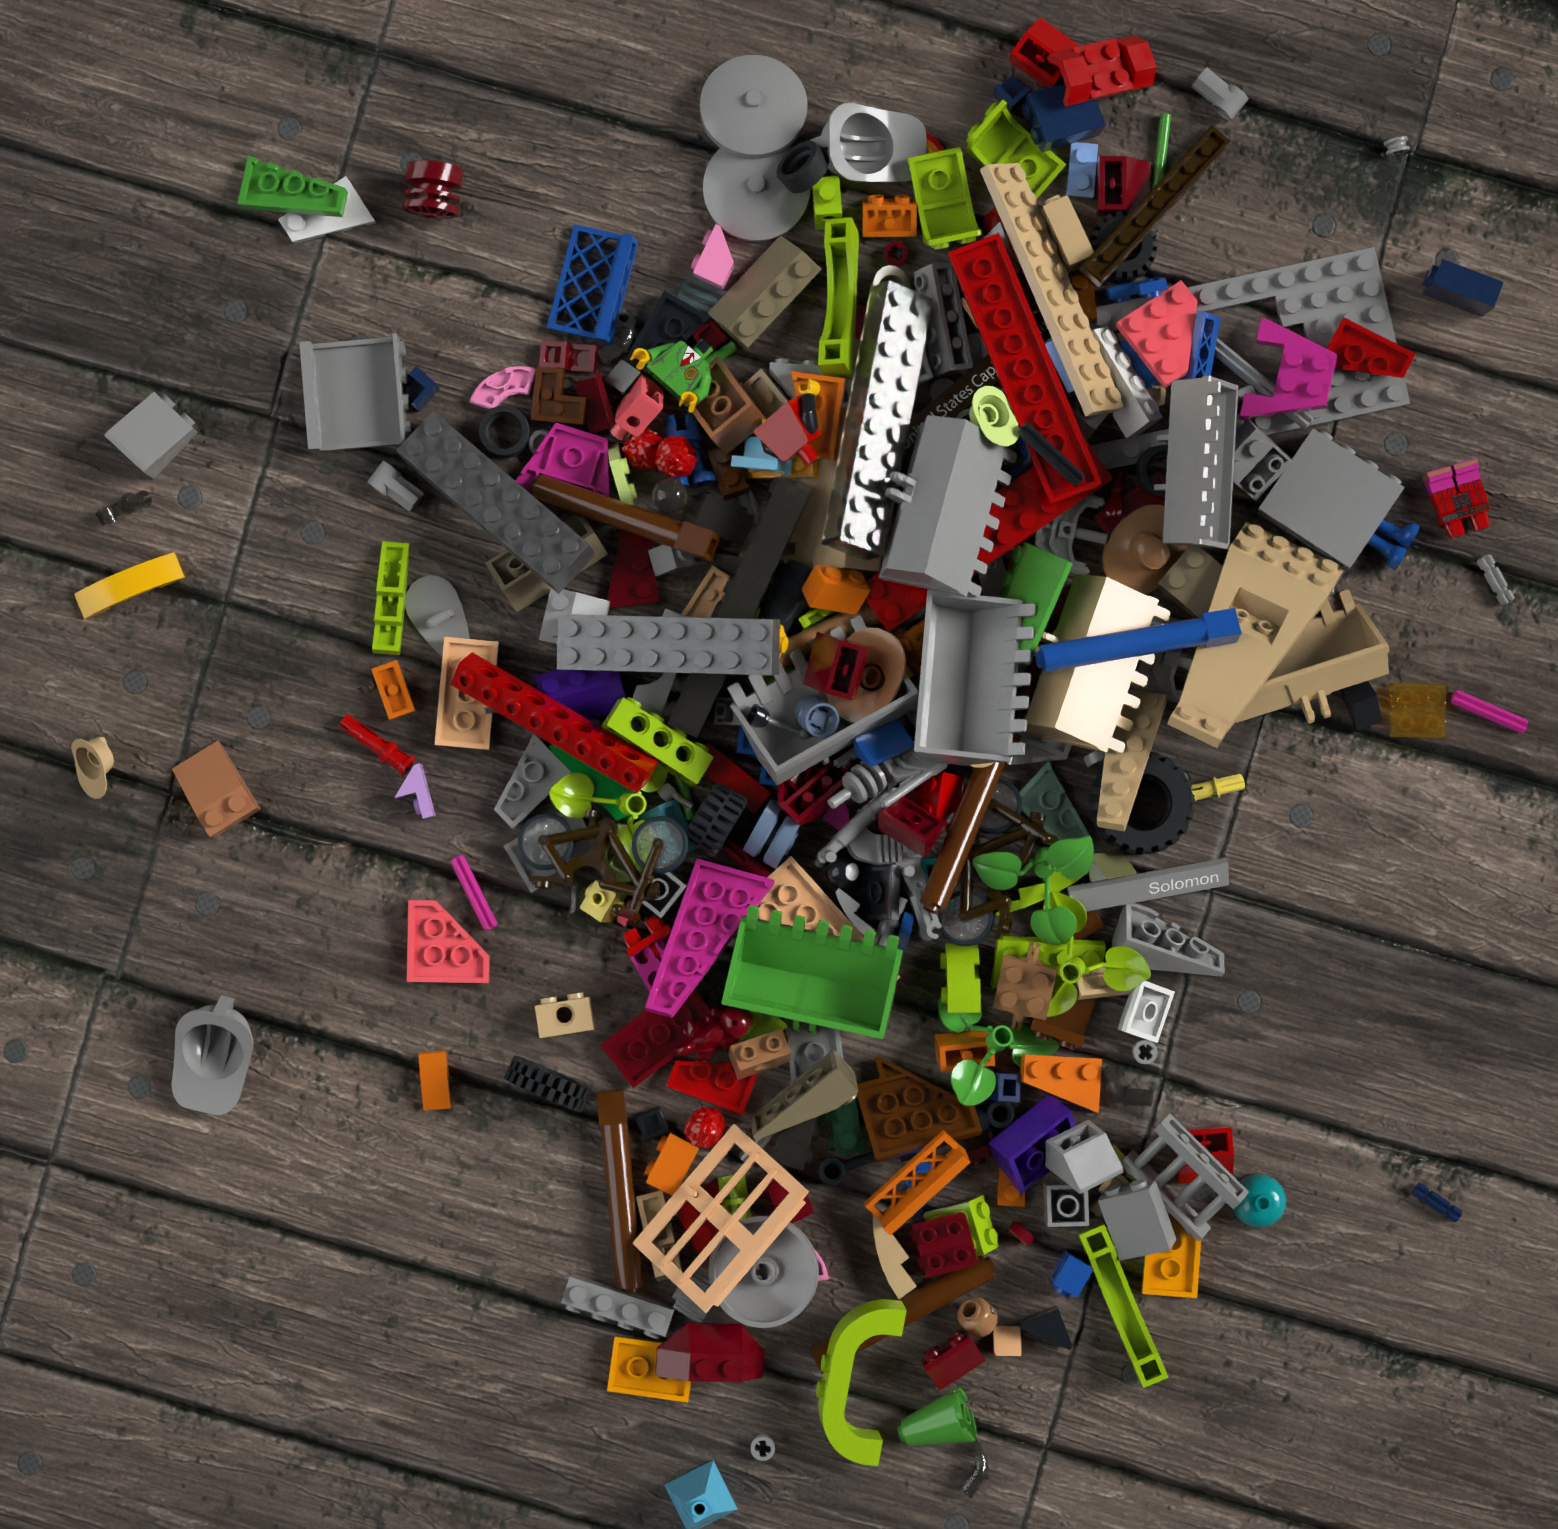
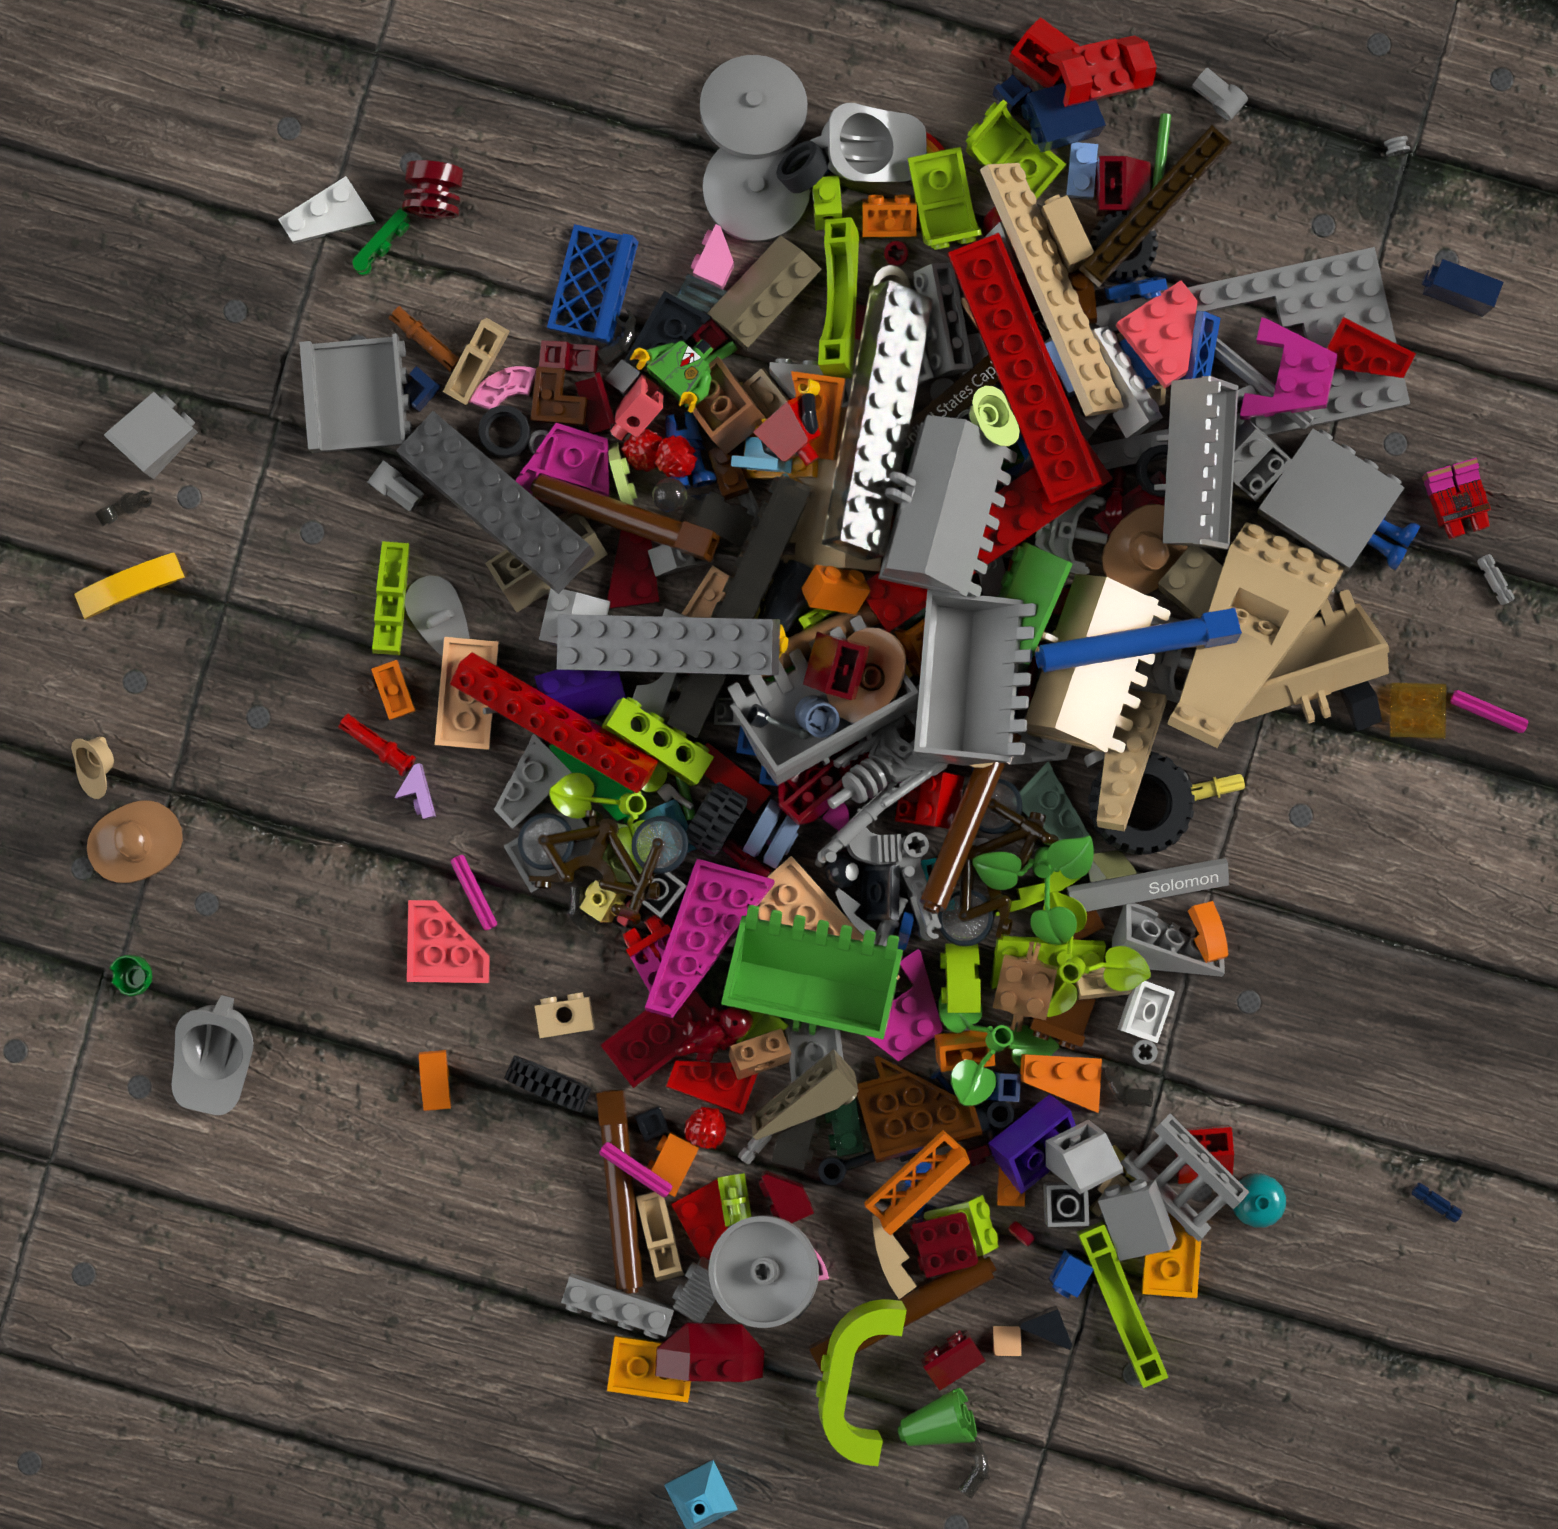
nougat slope [172,740,261,838] -> none
bright green wing [237,155,348,217] -> none
light nougat door [633,1124,809,1313] -> none
light grey bush [750,1434,775,1461] -> none
blue slope [854,720,914,767] -> none
dark red slope [878,796,948,858] -> none
medium nougat head [957,1297,998,1337] -> none
black axle [1018,422,1085,487] -> none
none -> medium nougat hat [87,801,183,883]
none -> green hair [109,954,152,997]
none -> green plate [352,208,411,276]
none -> dark orange pin [389,306,460,372]
none -> tan slope [443,318,510,405]
none -> dark pink axle [599,1142,672,1198]
none -> dark pink wing [864,949,943,1062]
none -> dark blue pin [929,1068,956,1096]
none -> orange slope [1188,901,1228,963]

